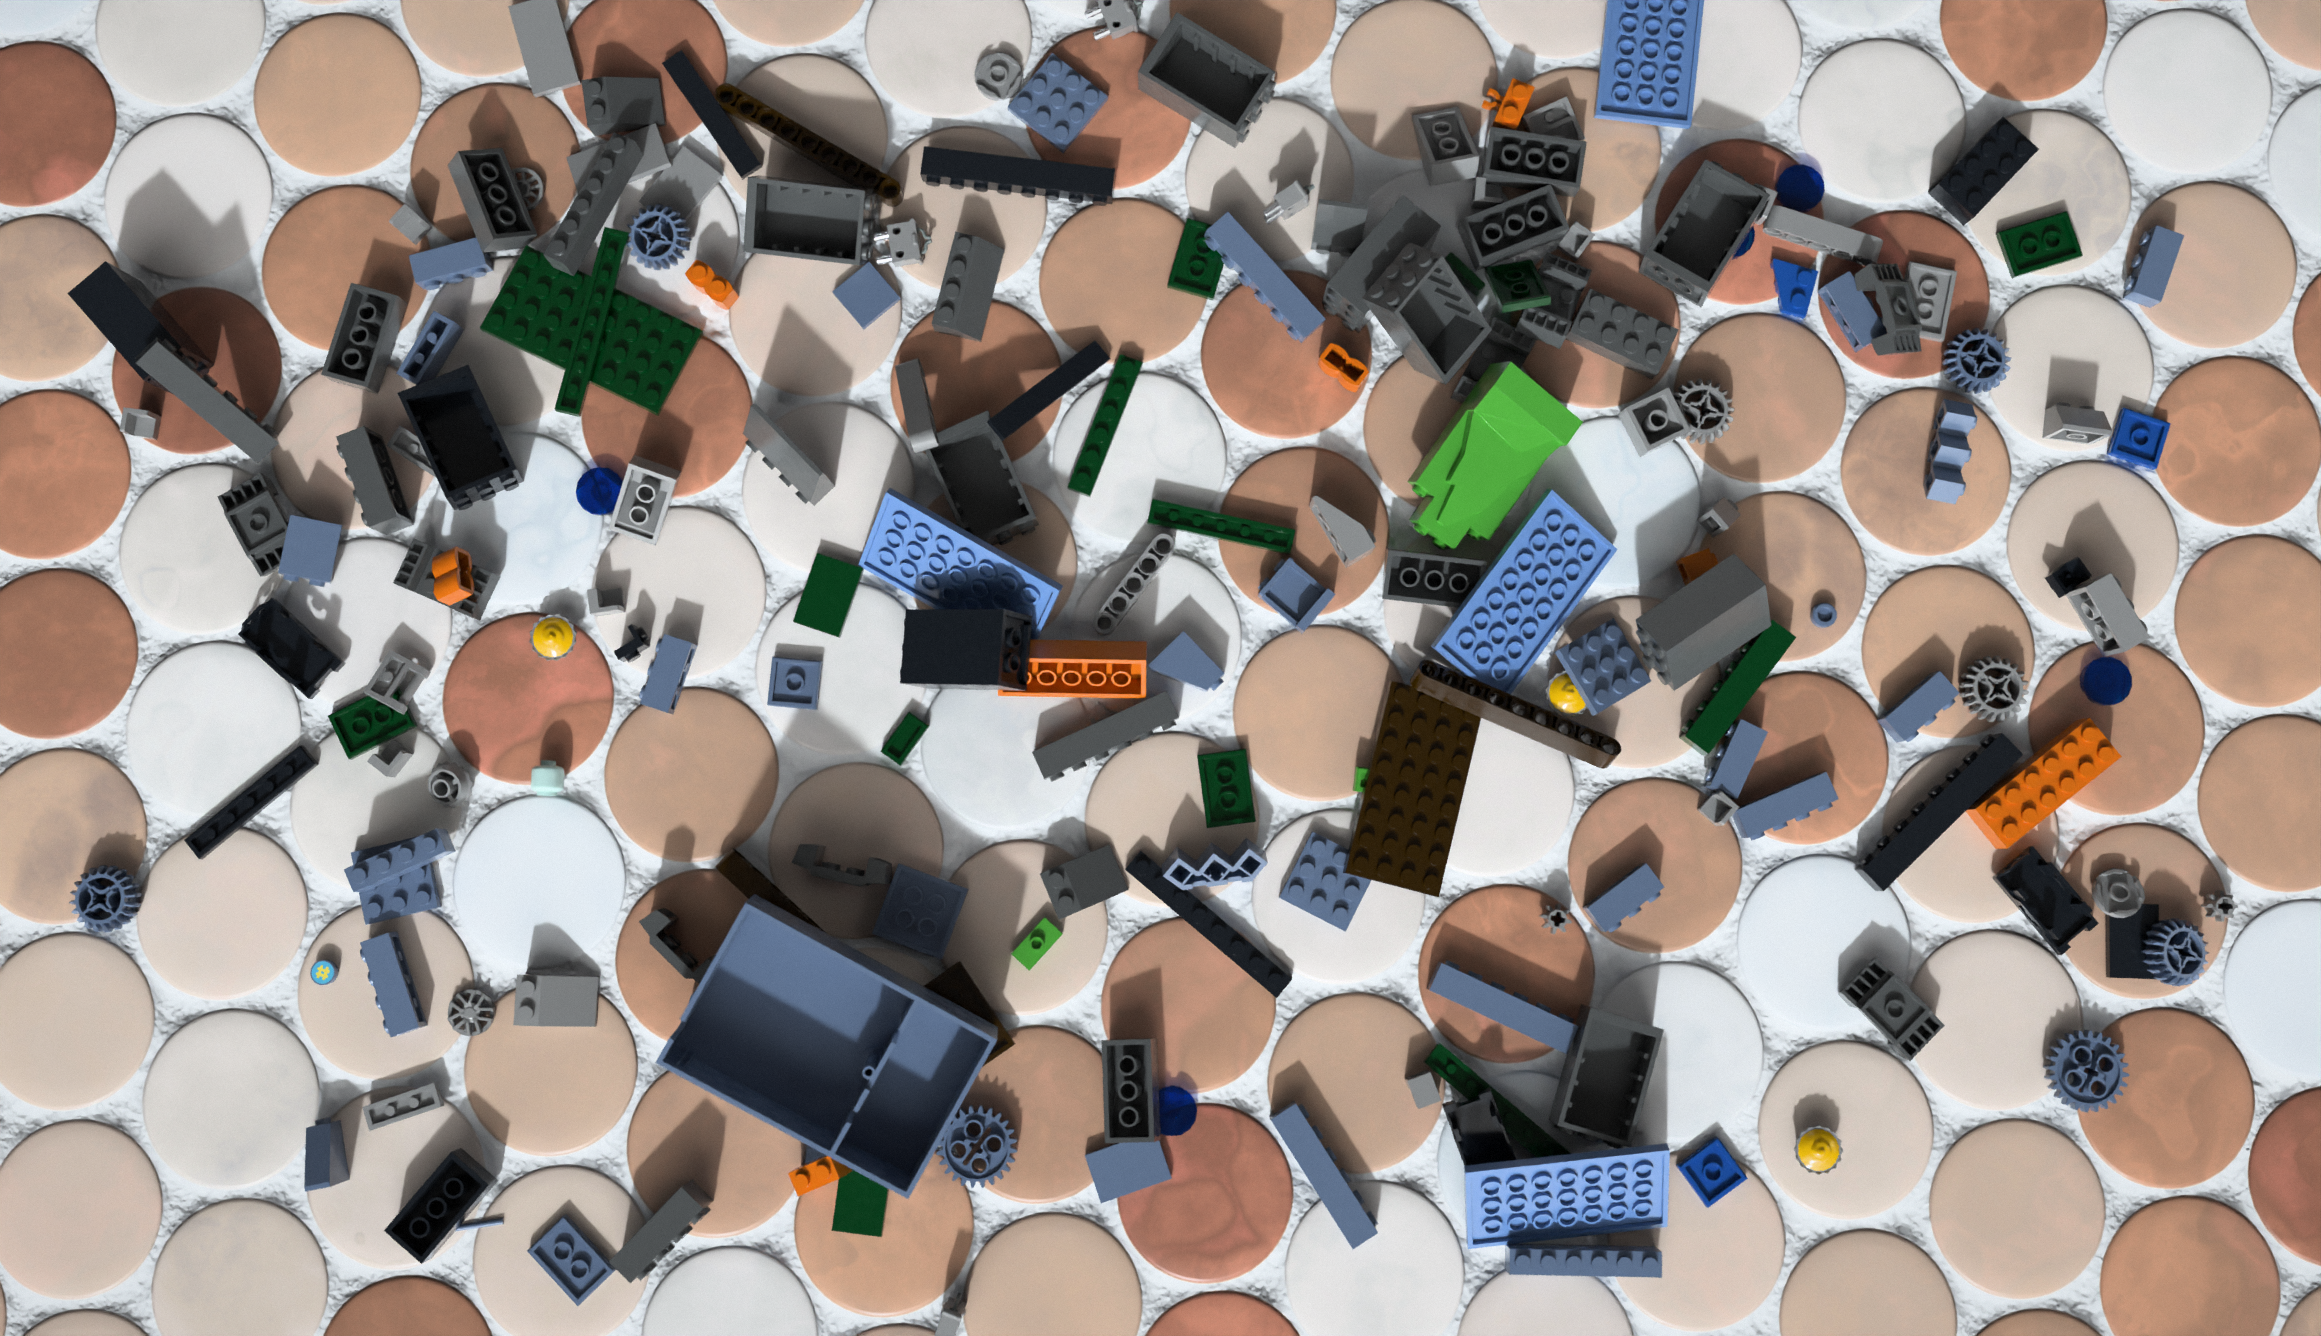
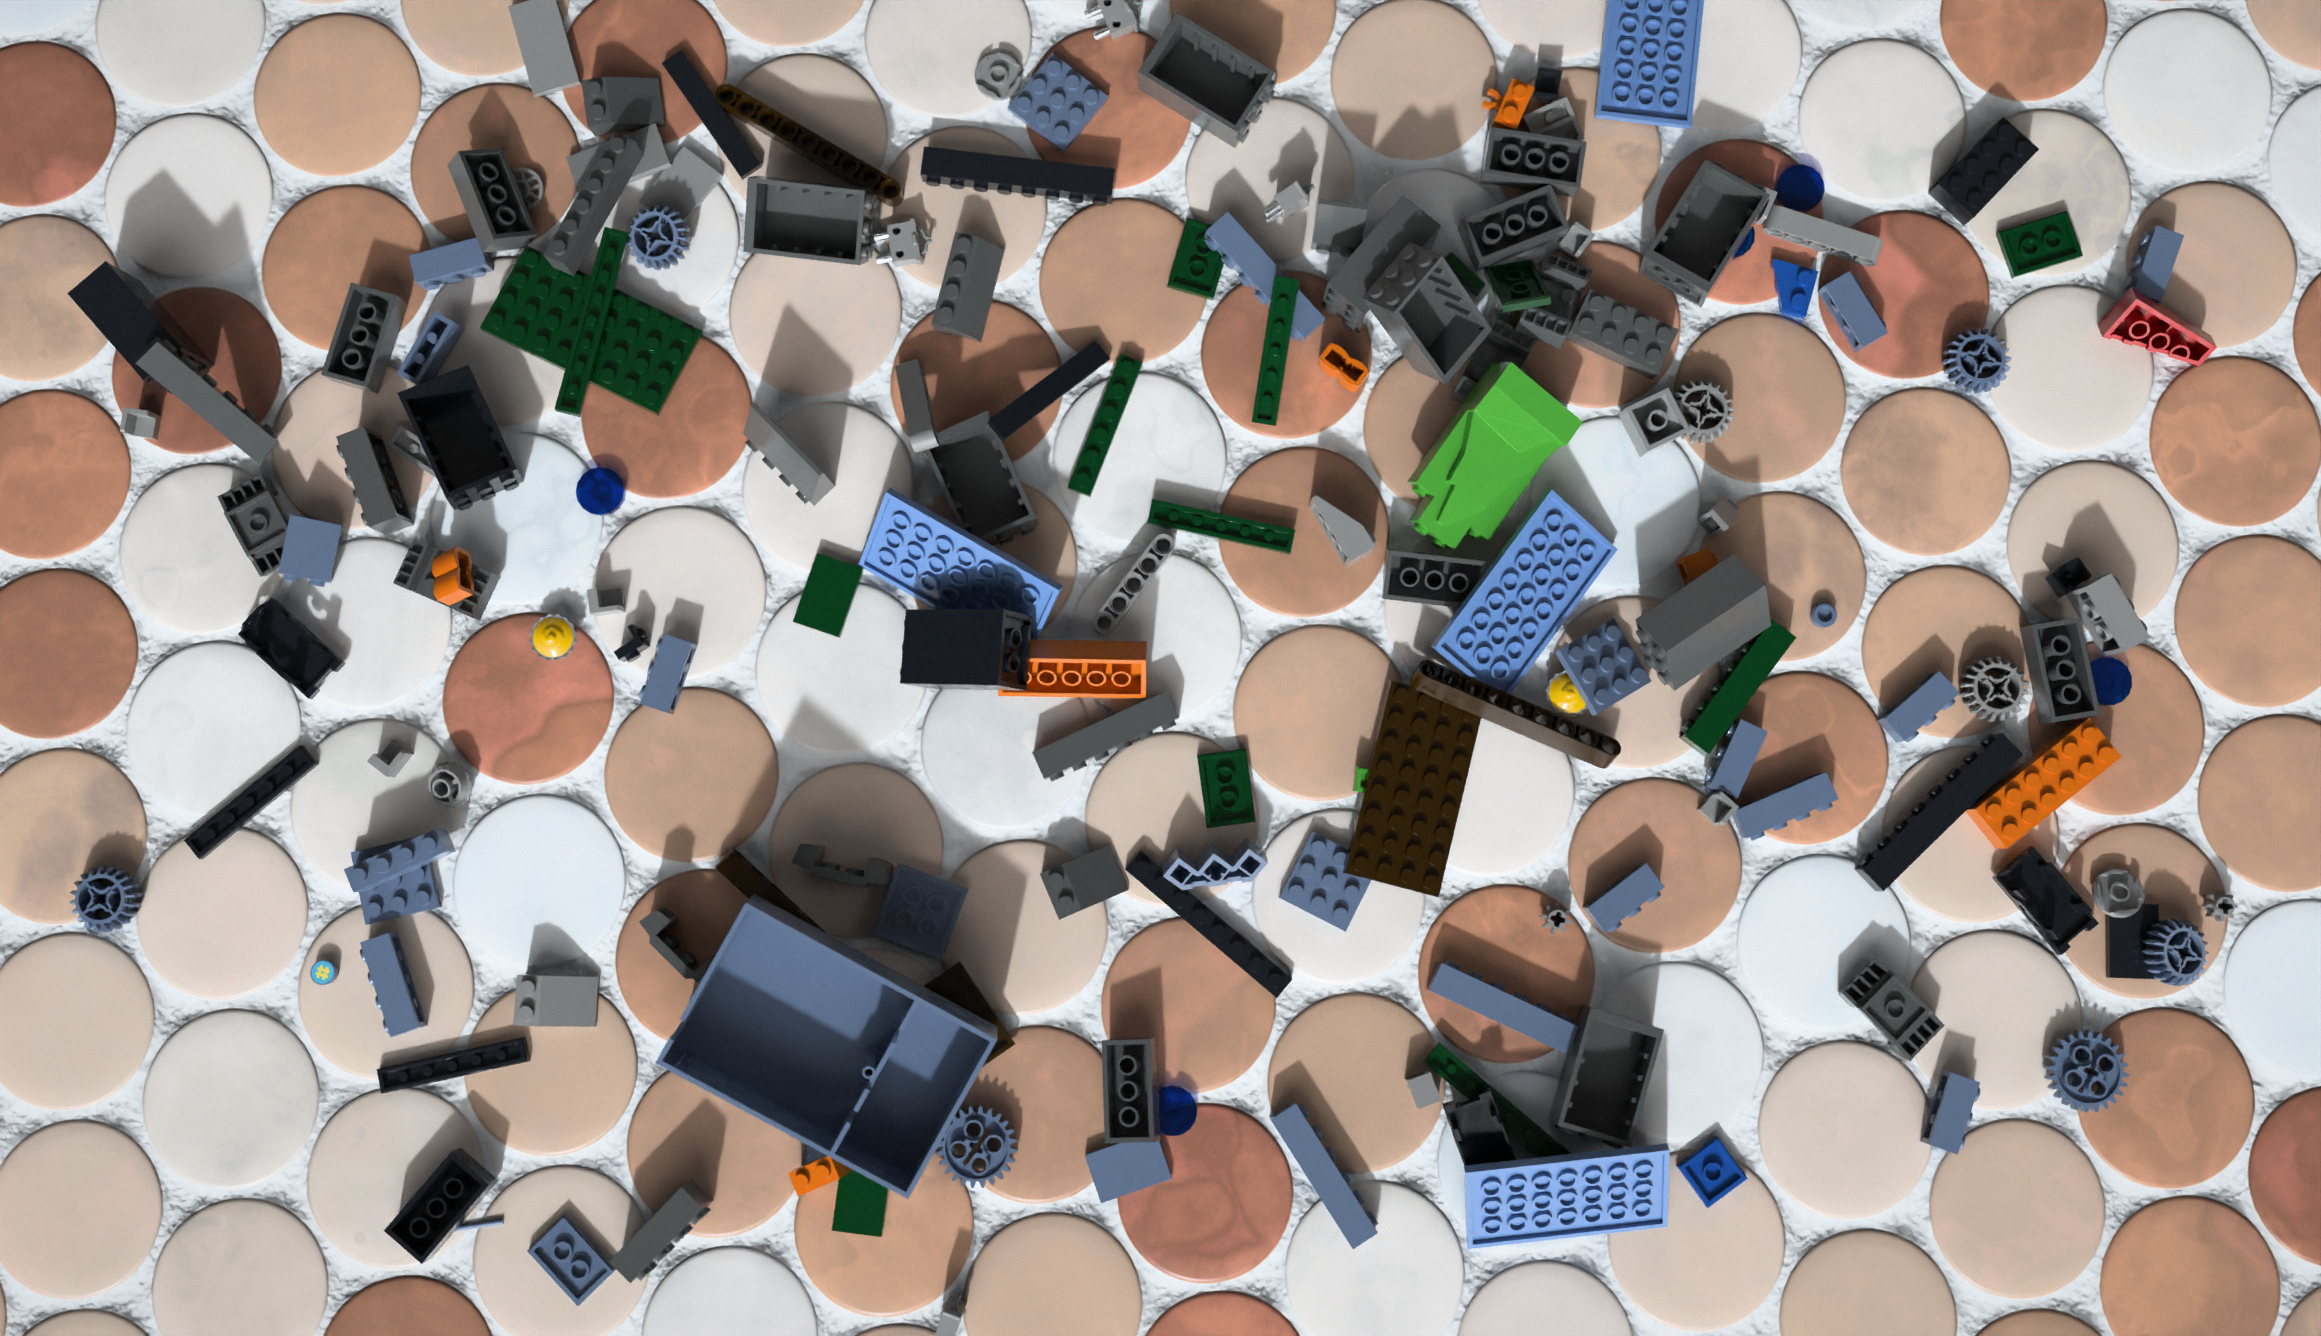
sand blue slope [304,1117,350,1192] -> none
dark green tile [328,687,418,760] -> none
light grey plate [362,1082,445,1131] -> none
light grey plate [363,650,431,714] -> none
light grey panel [389,204,432,245] -> none
light grey wheel [447,989,495,1036] -> none
light aqua head [531,760,565,796] -> none
light grey slope [608,455,681,545] -> none
orange brick [685,260,739,310] -> none
sand blue tile [767,657,822,710] -> none
sand blue tile [832,262,901,329] -> none
dark green tile [880,712,930,766] -> none
bright green plate [1012,917,1063,971] -> none
sand blue slope [1148,631,1225,692] -> none
sand blue panel [1258,557,1335,634] -> none
light grey slope [1412,107,1479,186] -> none
light grey panel [1471,177,1503,209] -> none
sand blue brick [1505,1244,1662,1278] -> none
yellow piece [1794,1125,1843,1175] -> none
dark grey plate [1855,264,1922,356] -> none
light grey tile [1904,261,1957,342] -> none
sand blue brick [1923,399,1977,504] -> none
light grey slope [2042,402,2112,445] -> none
blue tile [2107,408,2171,470] -> none
none -> black tile [377,1037,530,1094]
none -> dark green plate [1252,276,1300,426]
none -> black bracket [1533,67,1563,104]
none -> sand blue brick [1920,1070,1980,1155]
none -> dark grey brick [2020,617,2100,724]
none -> red wedge [2097,287,2217,366]

